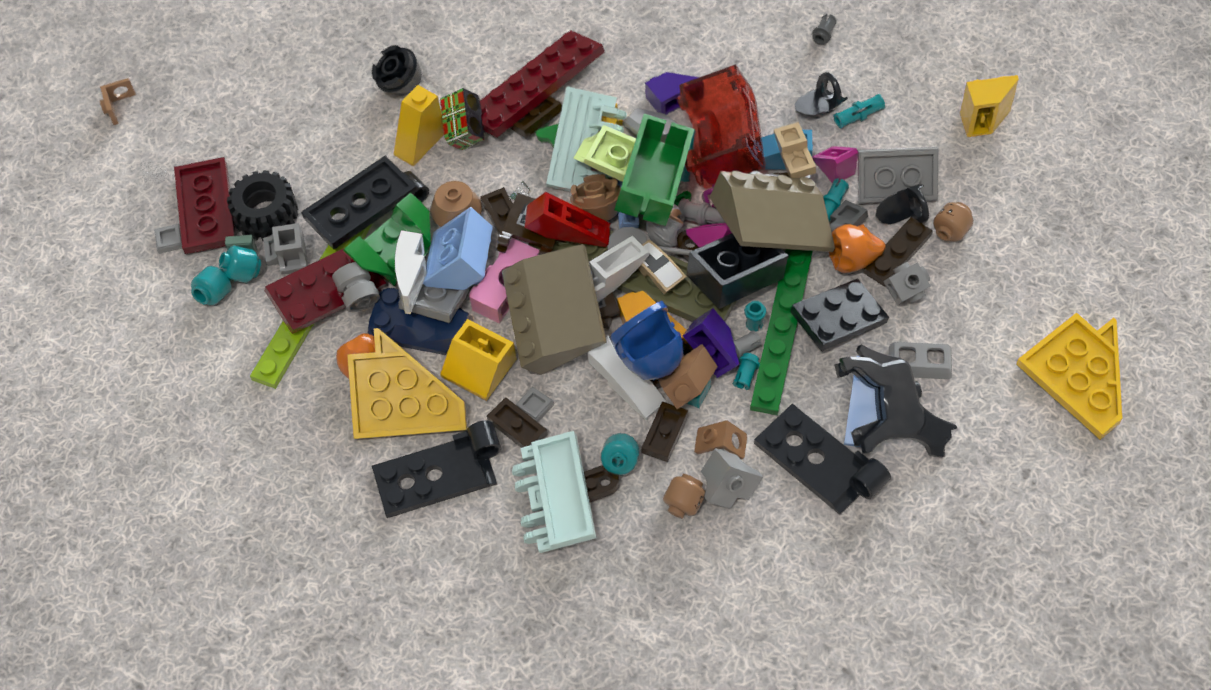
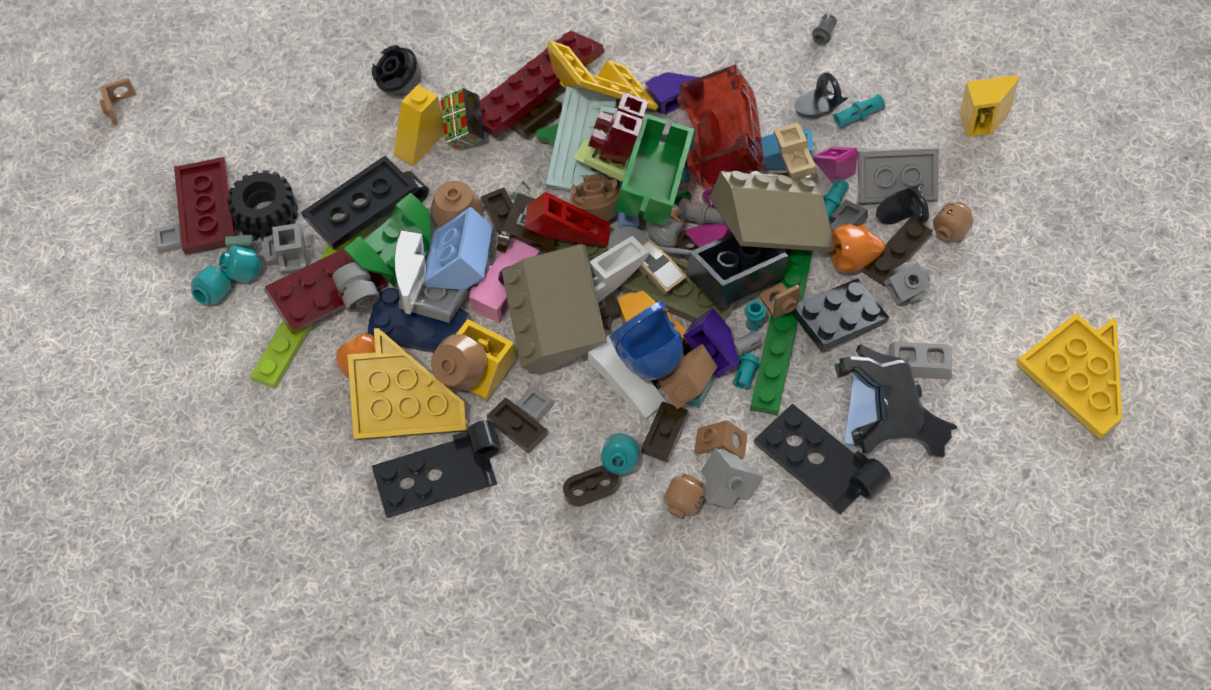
light aqua hinge [512,431,596,553] -> none
none -> medium nougat cone [431,334,487,390]
none -> yellow slope [547,40,659,110]
none -> dark red hips [588,92,648,164]
none -> medium nougat bracket [759,283,800,319]

